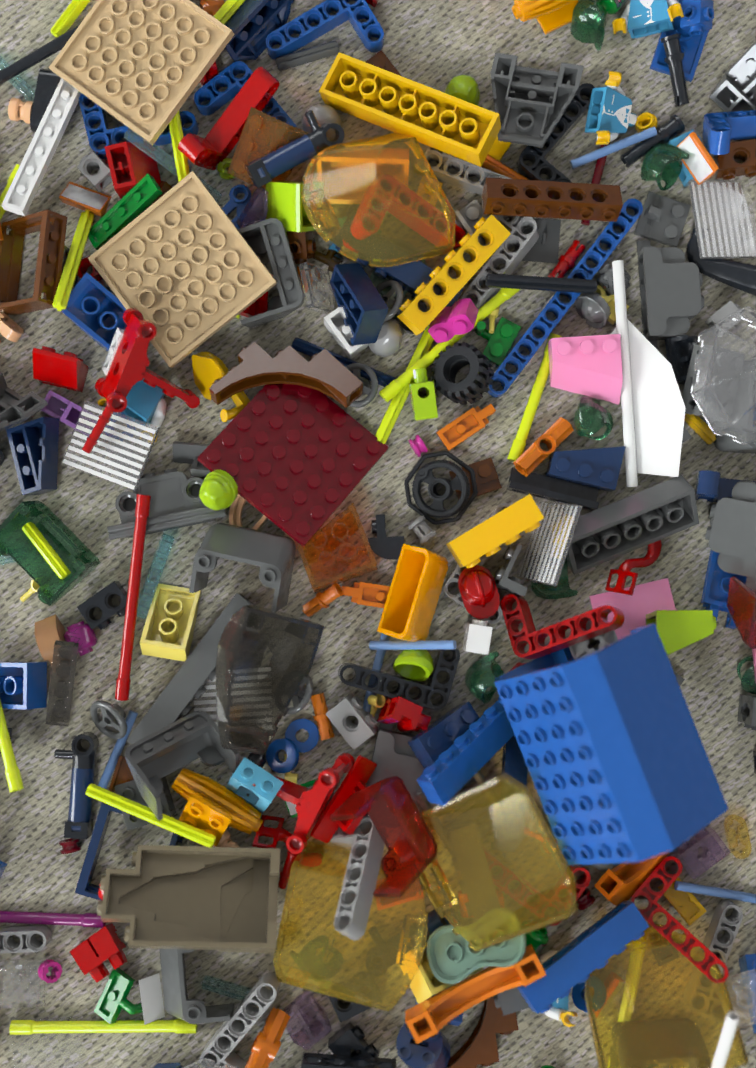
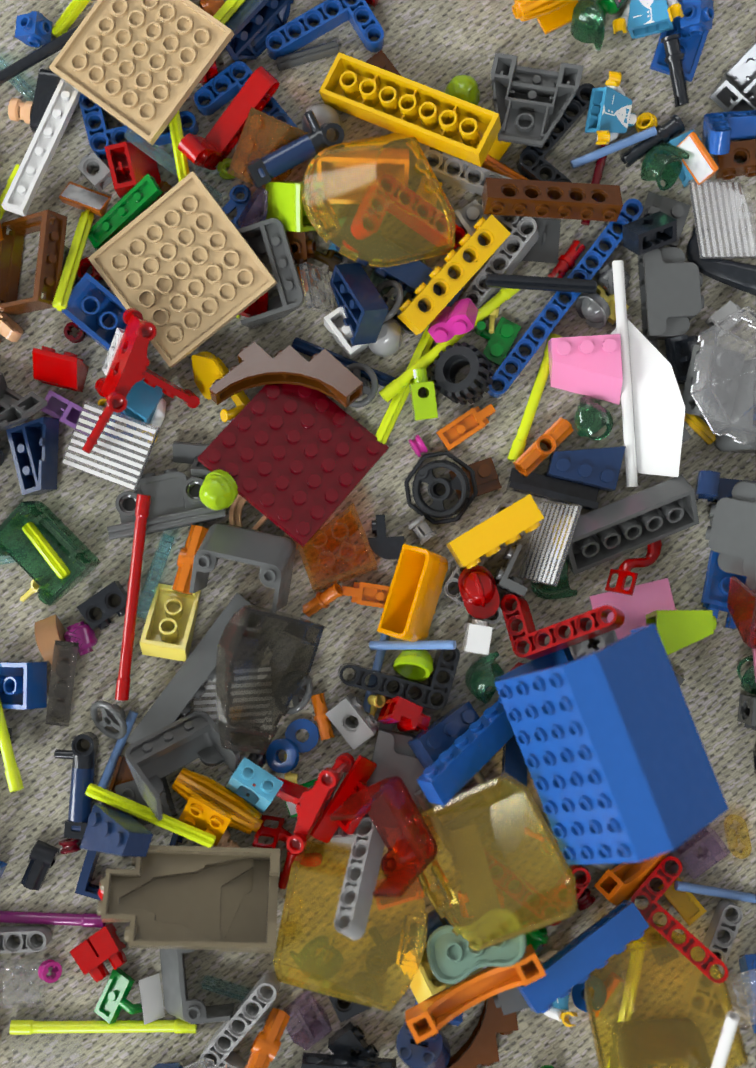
none -> blue brick [15,11,53,48]
none -> black piece [21,840,60,891]
none -> dark red bush [64,322,86,343]
none -> dark blue wedge [80,804,153,857]
none -> orange piece [172,525,209,595]
none -> black brick [623,211,677,256]

